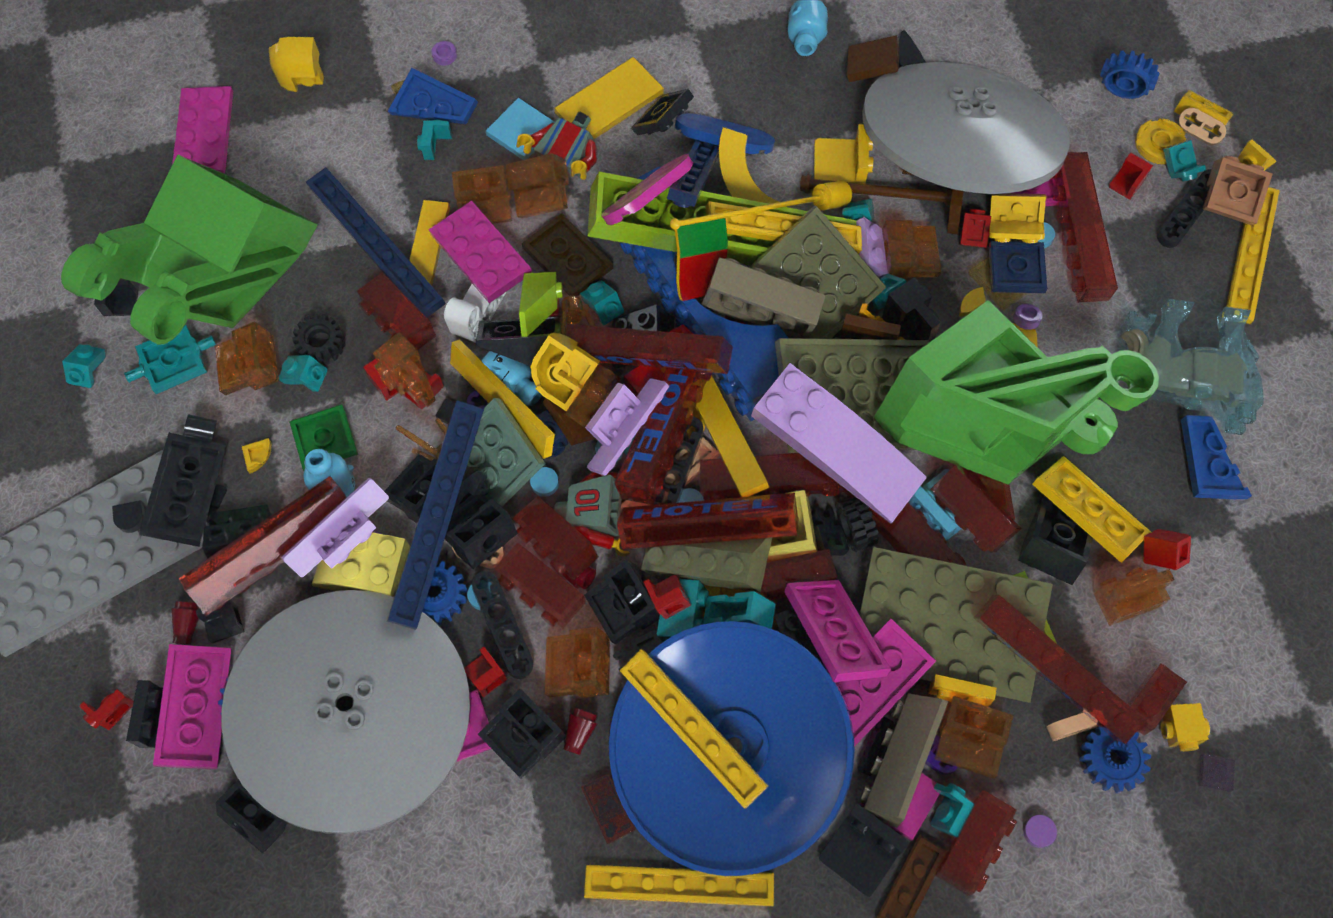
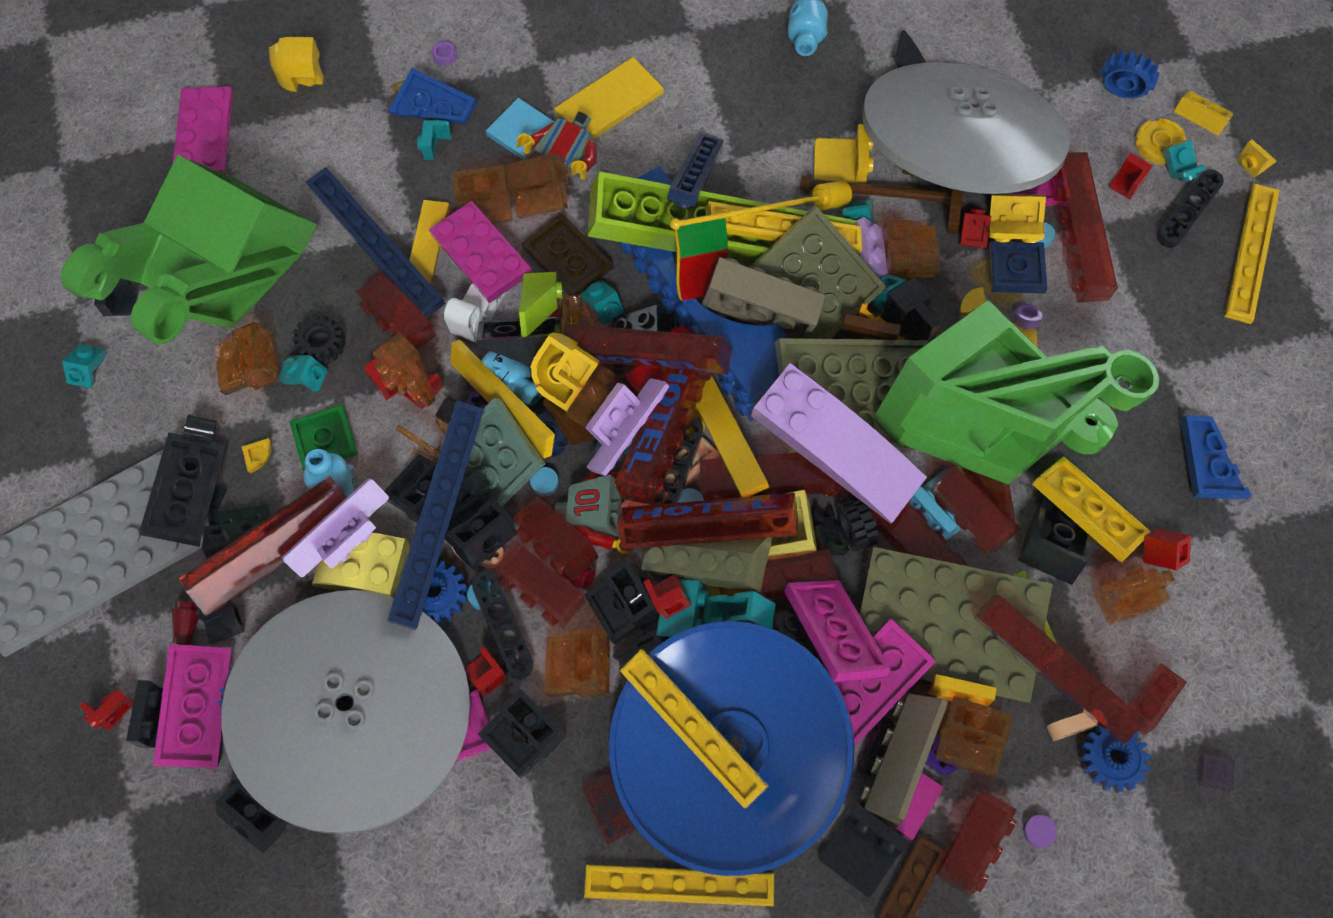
black tile [112,500,145,533] -> none
teal plate [124,325,217,394] -> none
dark red cone [563,708,597,755] -> none
dark pink tile [601,154,693,225] -> none
black plate [631,89,694,135] -> none
blue tile [675,113,775,154] -> none
yellow tile [719,127,780,204] -> none
reddish brown tile [847,35,899,82] -> none
teal bracket [930,783,975,837] -> none
clear light blue piece [1120,299,1264,435] -> none
yellow brick [1160,703,1210,751] -> none
light nougat beam [1178,108,1226,145] -> none
nougat plate [1203,156,1272,225] -> none

